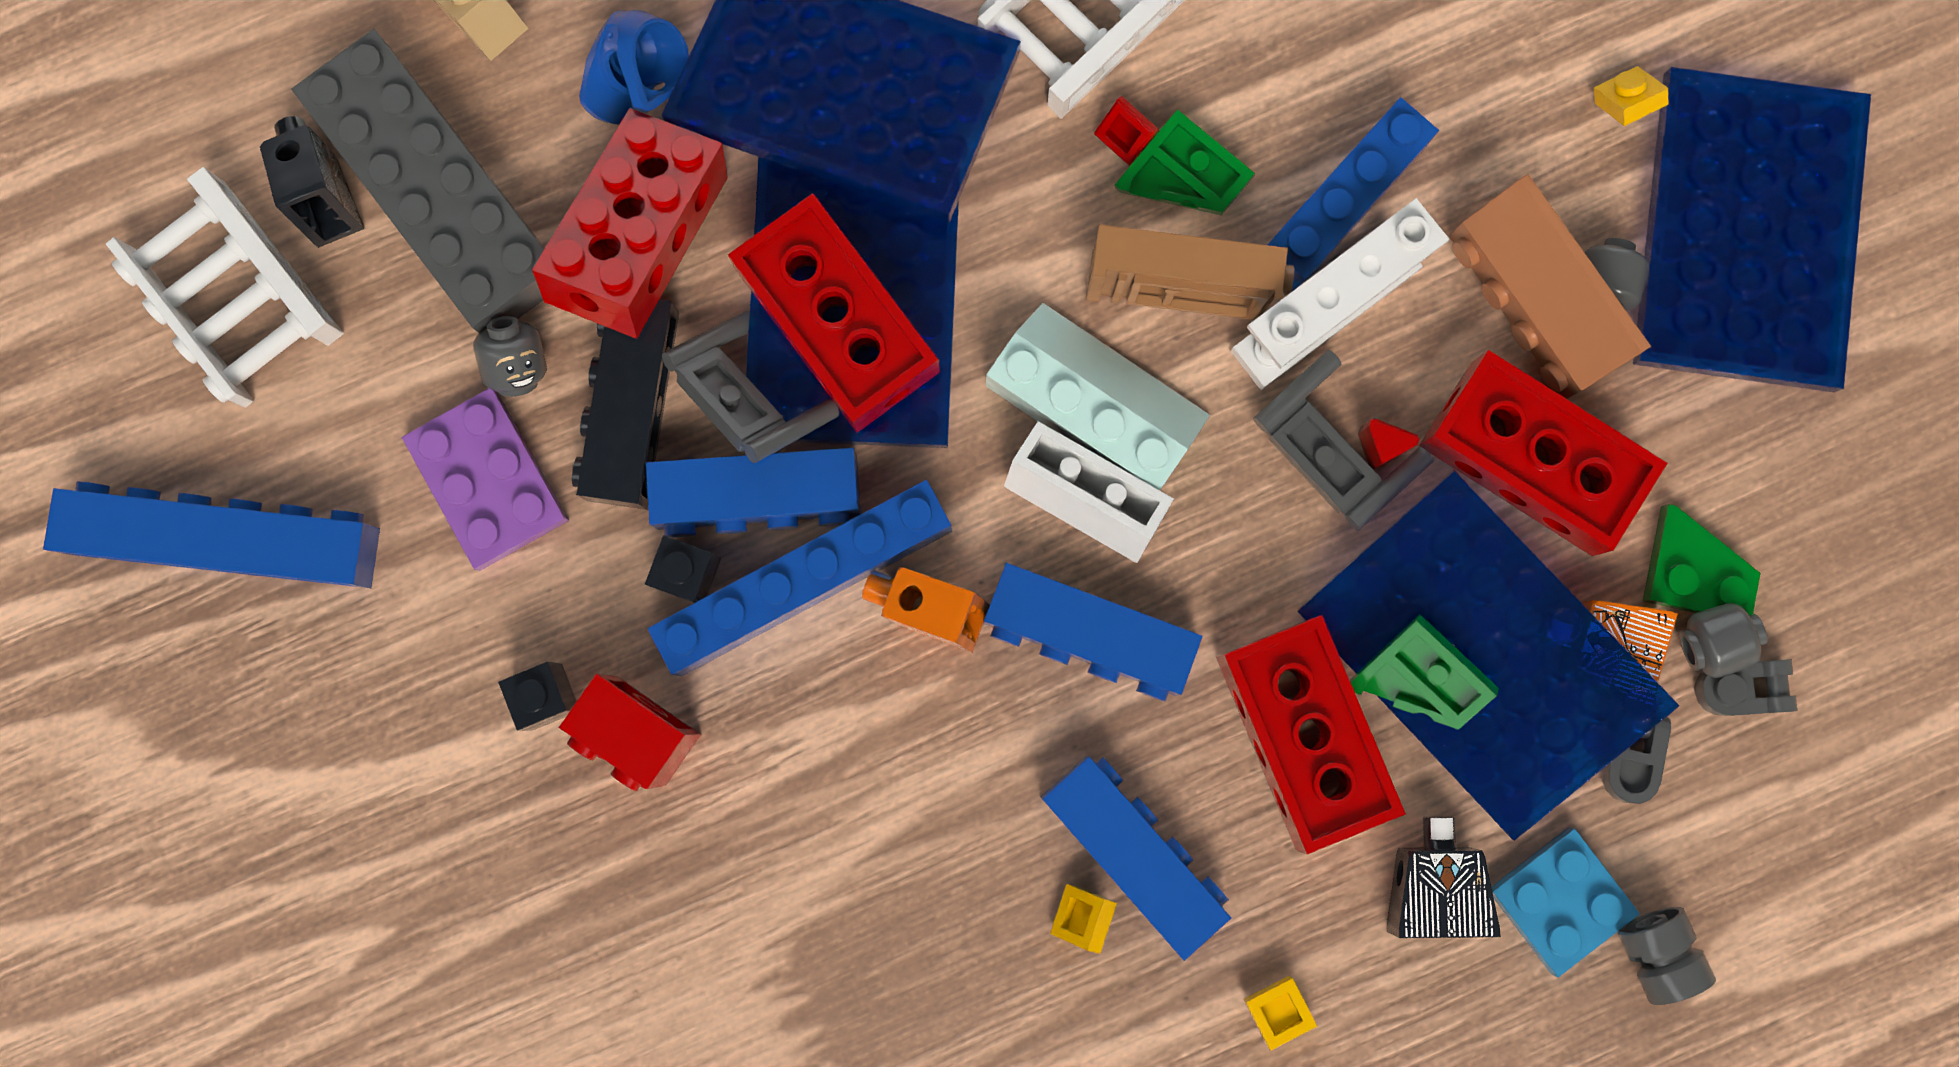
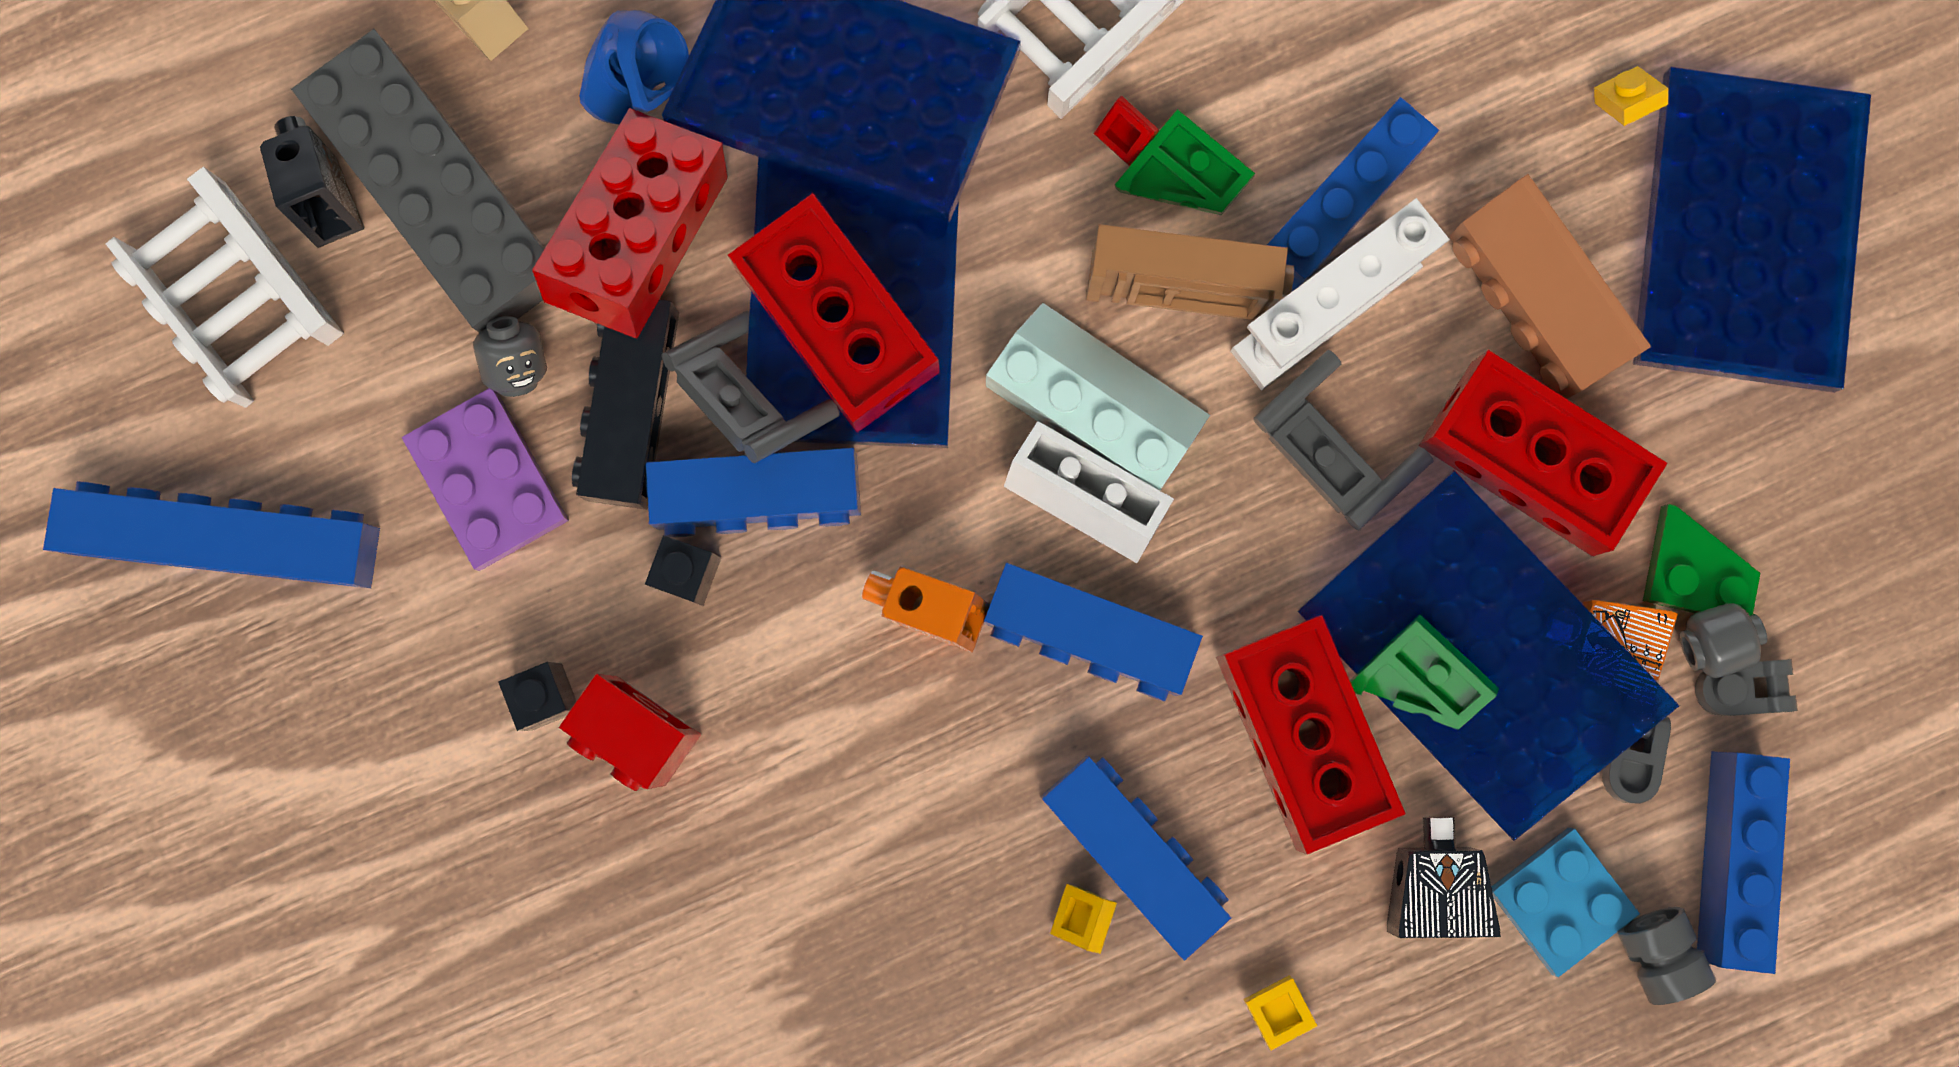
blue brick [647,479,952,677] -> none
red slope [1358,418,1420,470] -> none
dark grey head [1584,238,1650,311] -> none
none -> blue brick [1697,751,1790,974]

